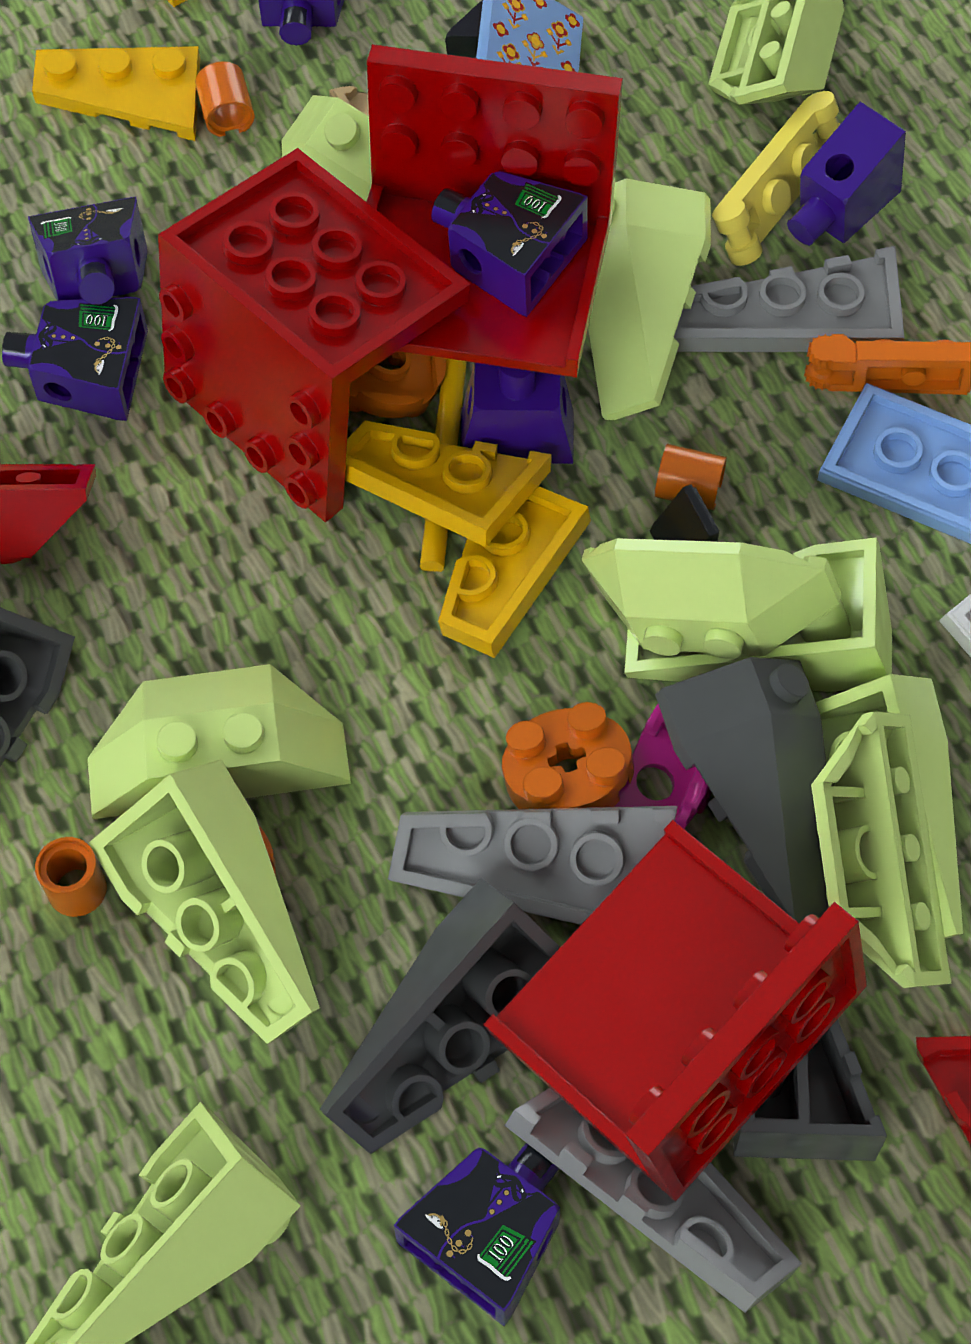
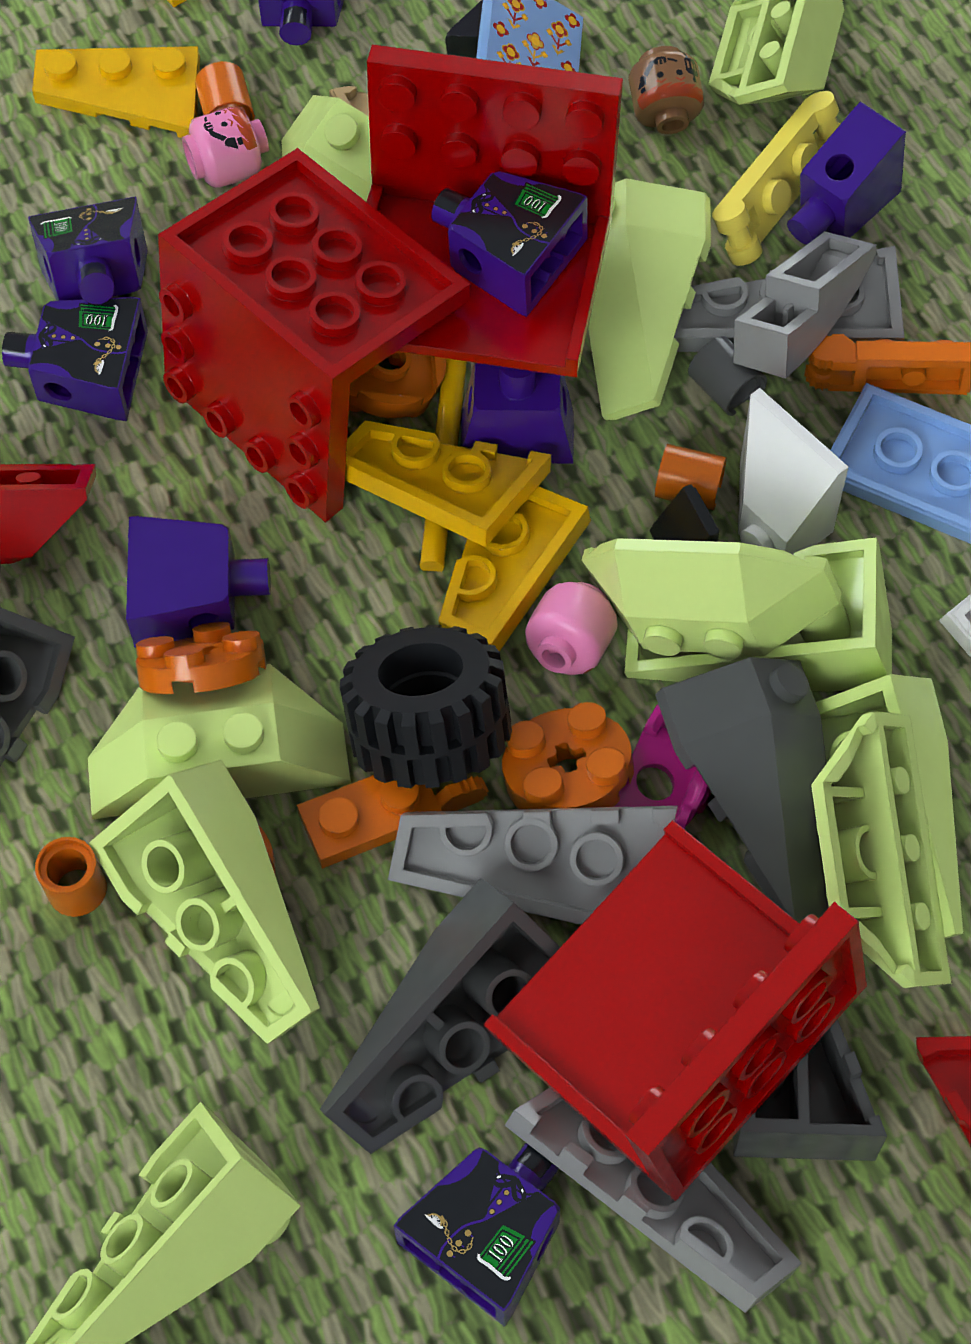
none -> dark purple torso [126,516,271,648]
none -> orange plate [135,622,267,694]
none -> bright pink head [182,107,269,188]
none -> orange hinge [297,775,489,869]
none -> black tyre [340,625,512,788]
none -> bright pink head [525,582,618,675]
none -> medium nougat head [628,46,704,134]
none -> dark grey beam [688,336,767,416]
none -> light grey slope [733,231,877,379]
none -> white slope [738,388,848,555]

